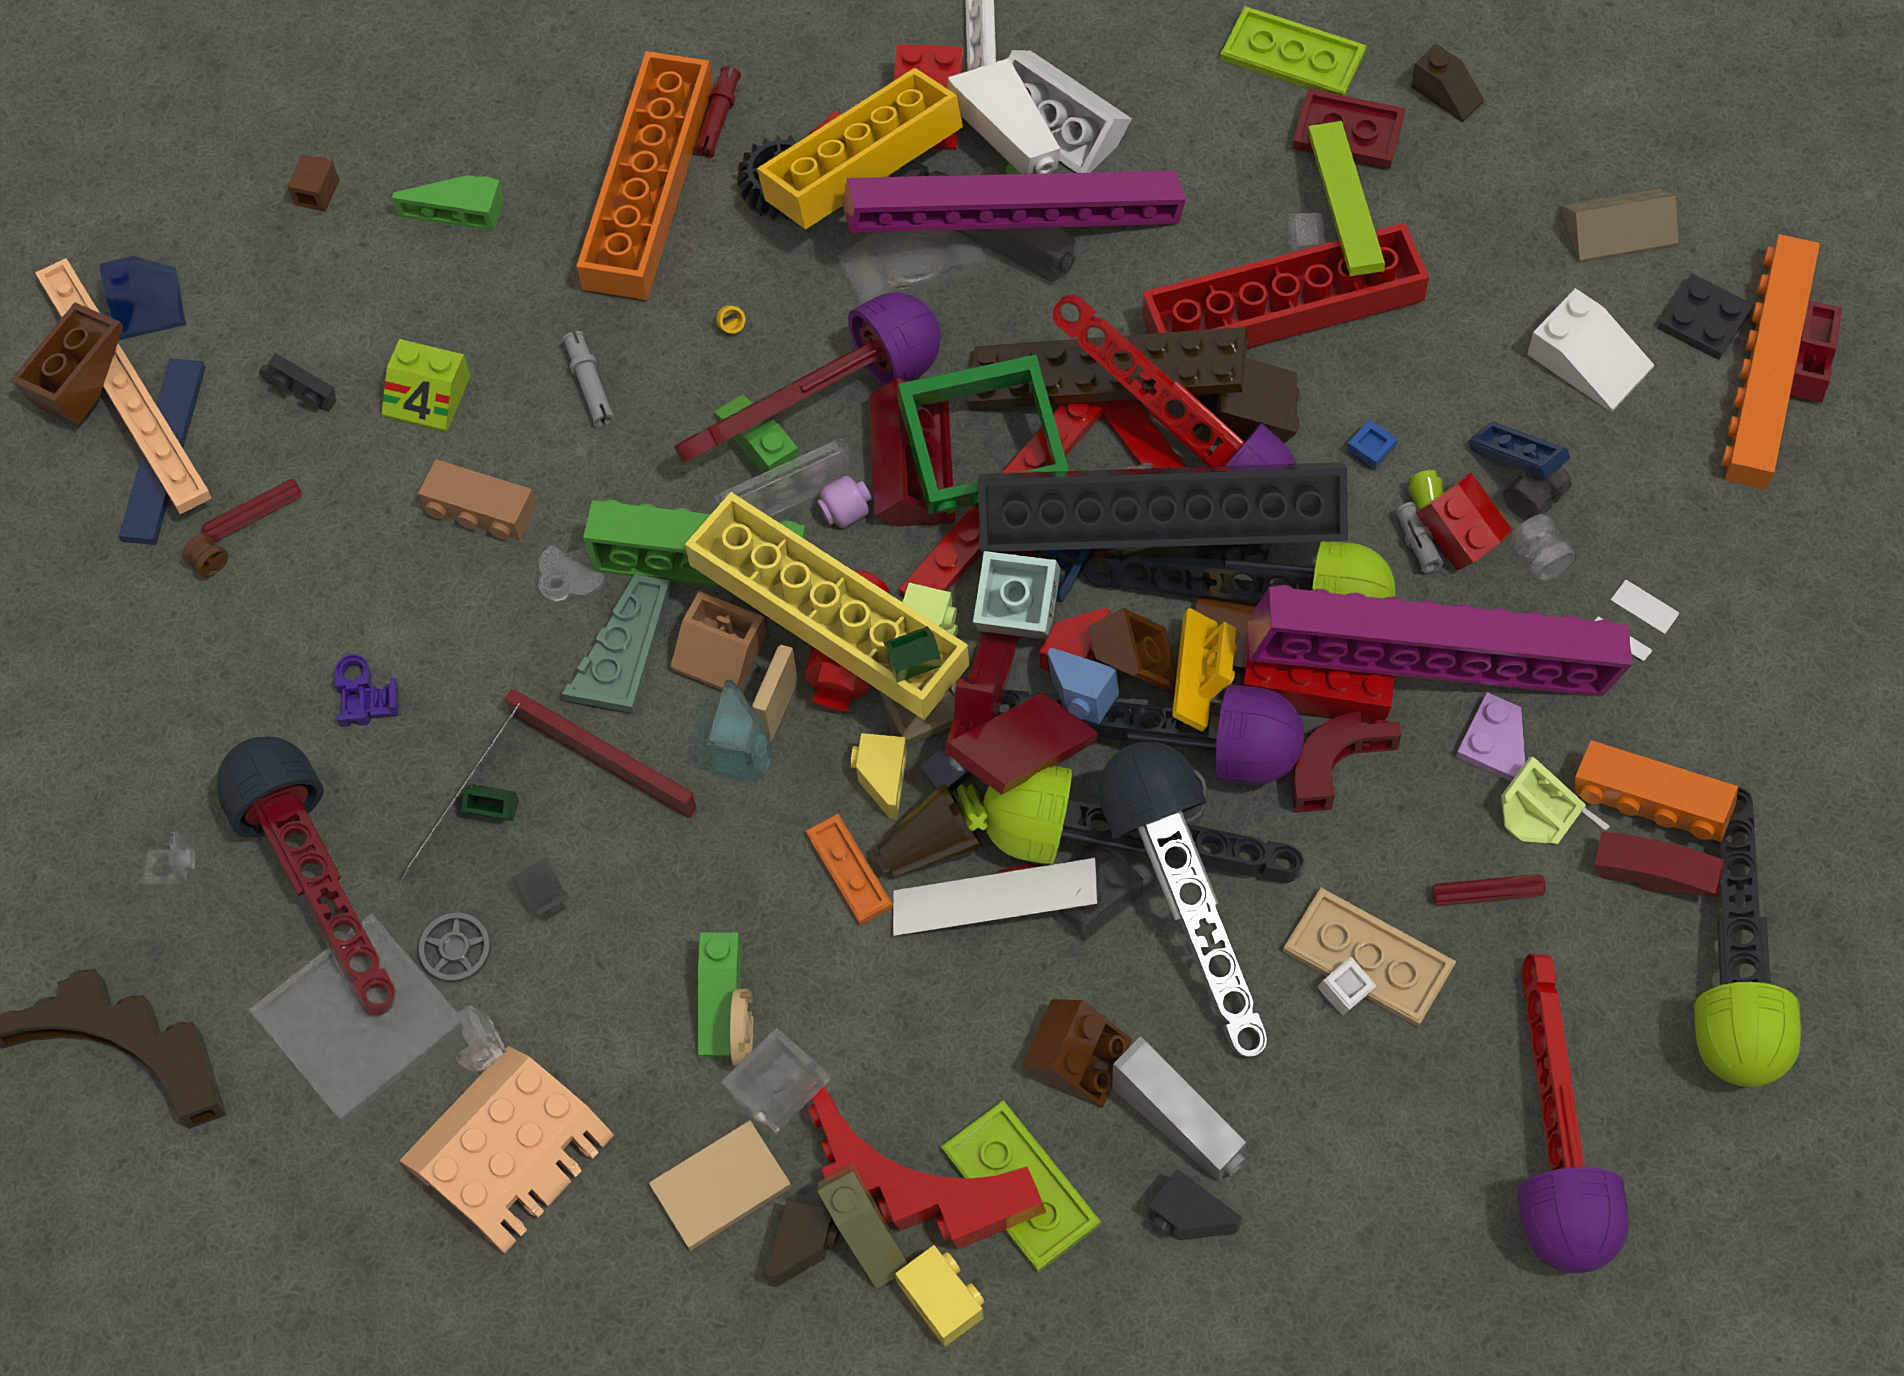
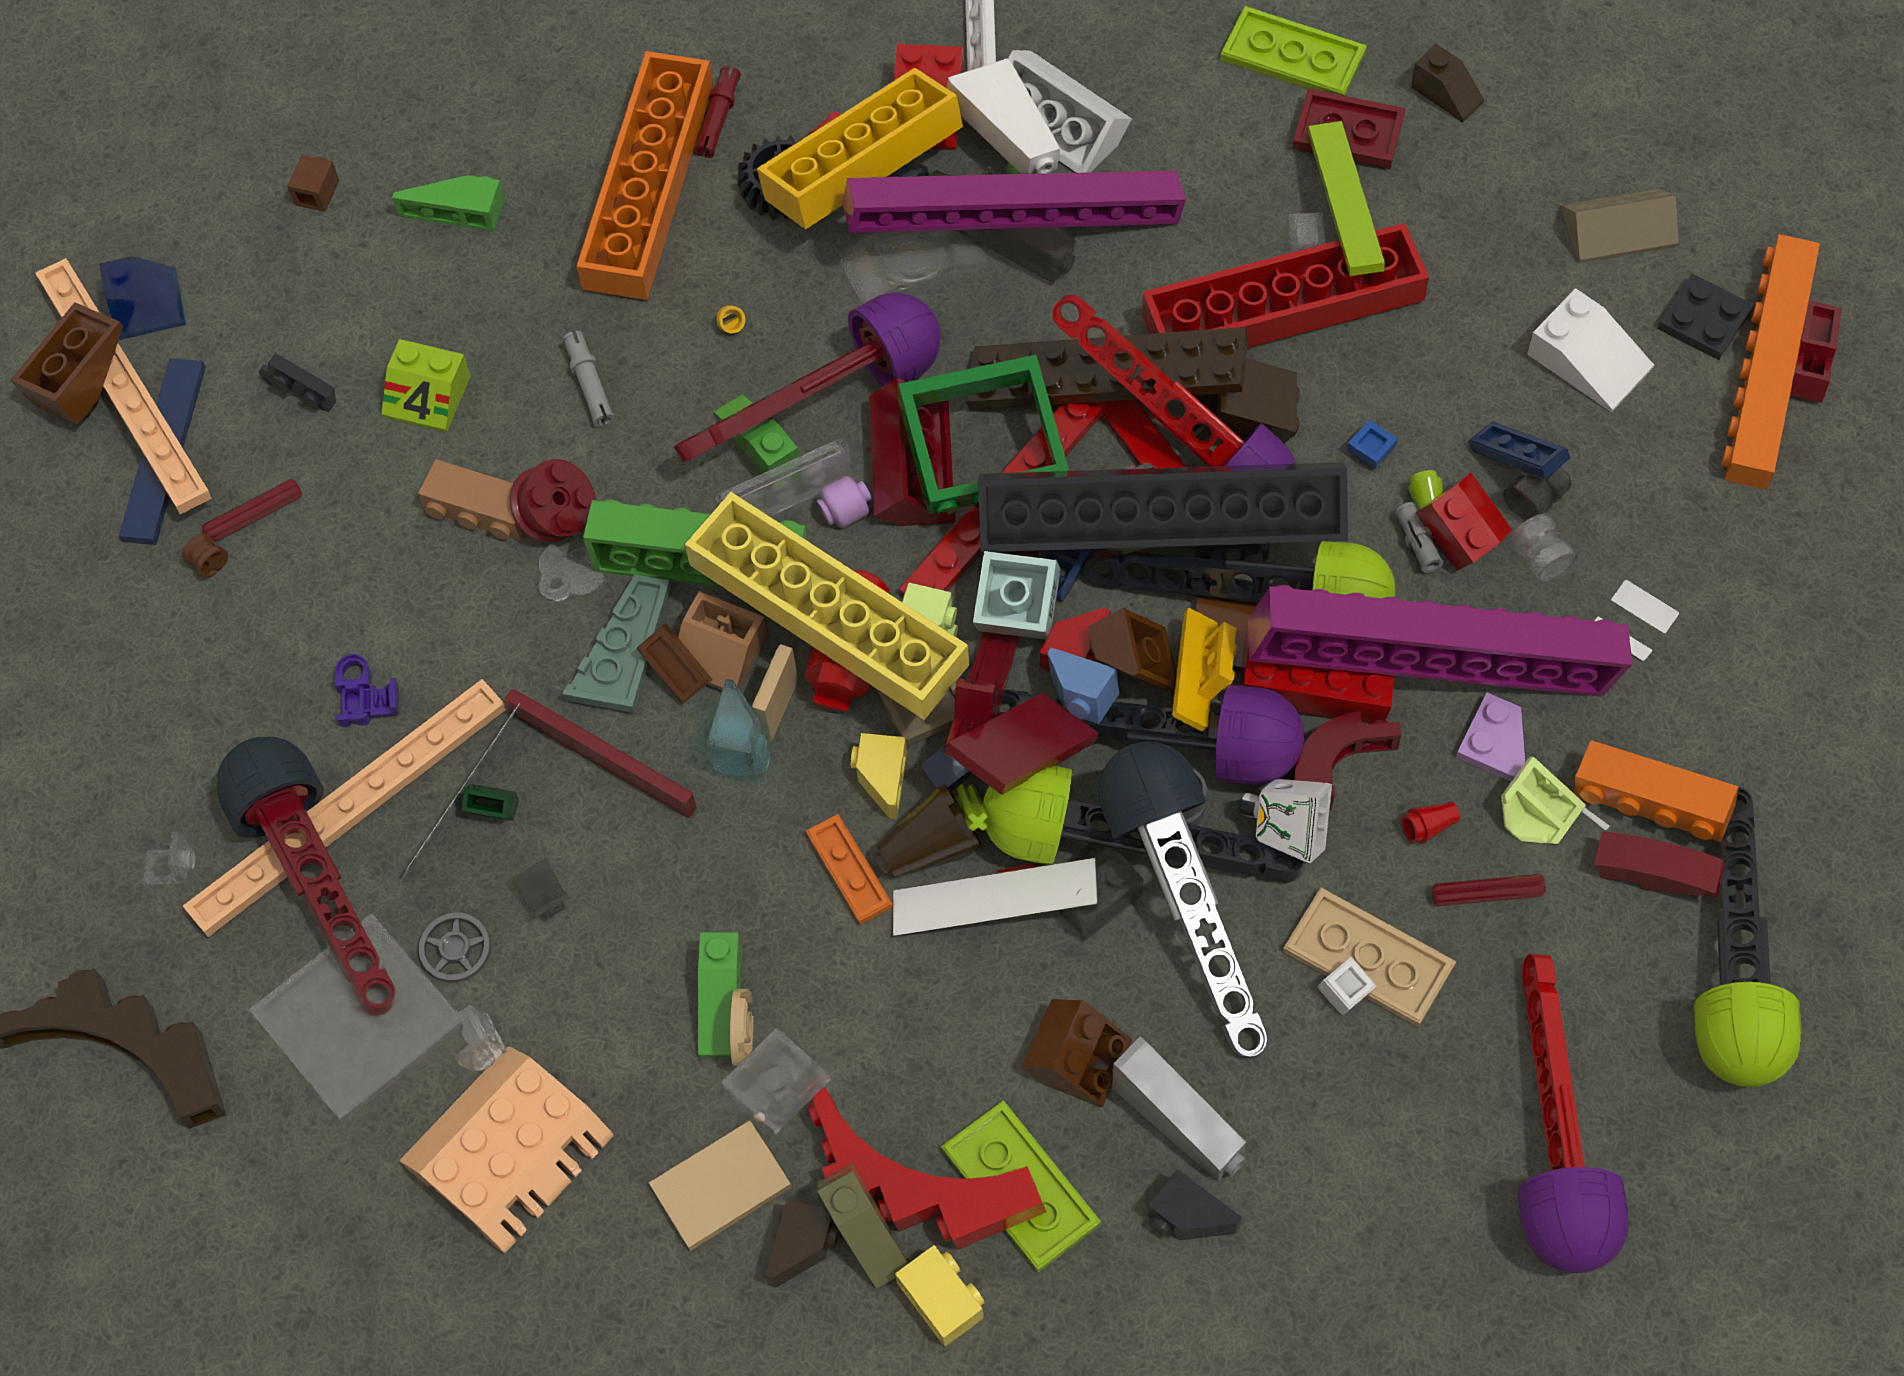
dark green piece [883,626,941,683] -> none
none -> light nougat plate [183,679,507,937]
none -> dark red wheel [510,459,596,543]
none -> reddish brown tile [636,624,713,704]
none -> white torso [1240,779,1332,863]
none -> red cone [1401,801,1460,844]

